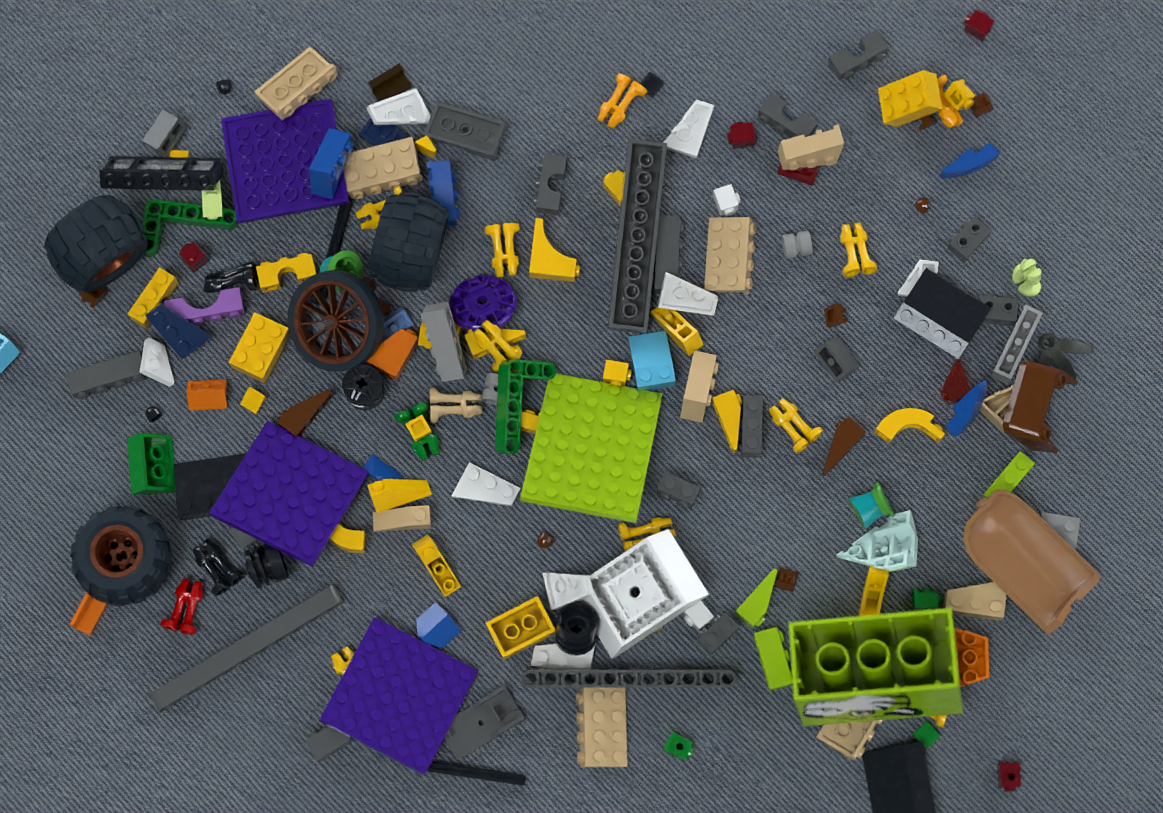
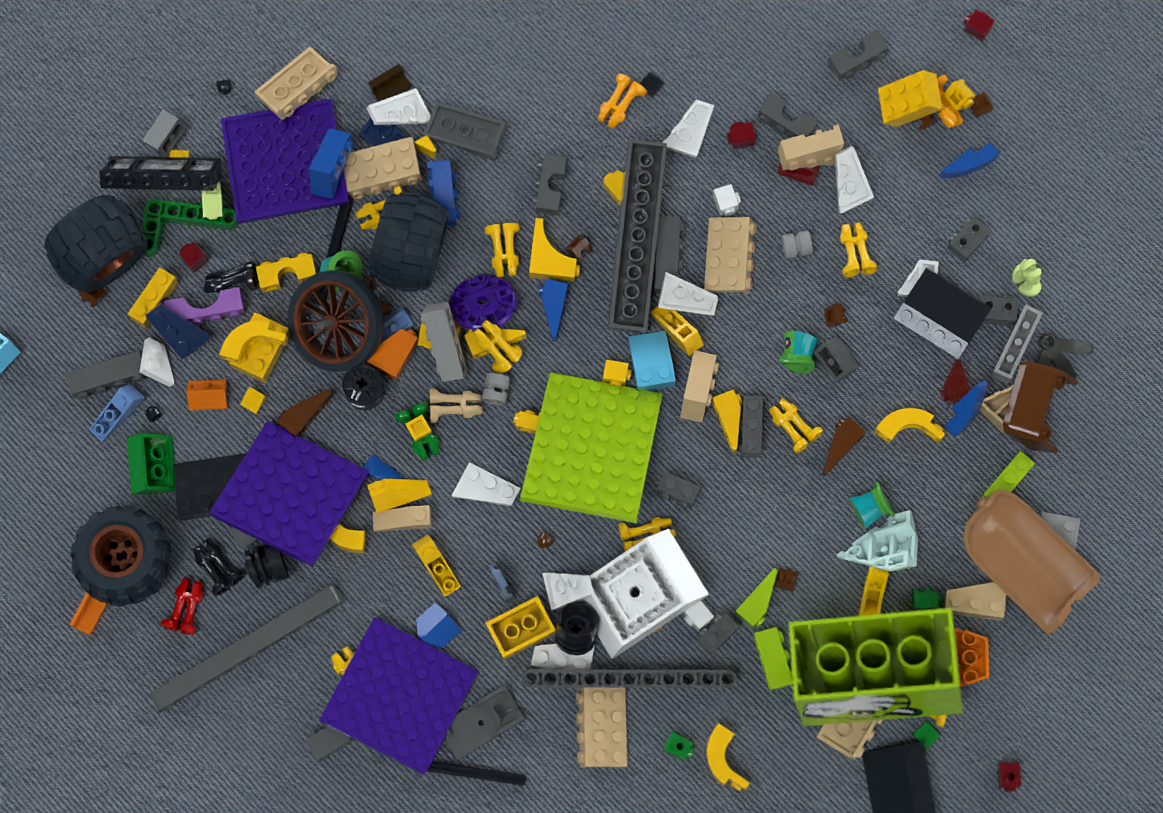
green beam [495,359,556,454] -> none
reddish brown hinge [915,198,929,213] -> none
none -> medium blue slope [89,384,145,442]
none -> yellow arch [219,320,288,364]
none -> sand blue tile [488,563,514,603]
none -> blue slope [539,279,568,342]
none -> reddish brown tile [565,235,591,260]
none -> yellow arch [706,723,750,791]
none -> hat [778,331,818,374]
none -> white wing [835,146,874,214]

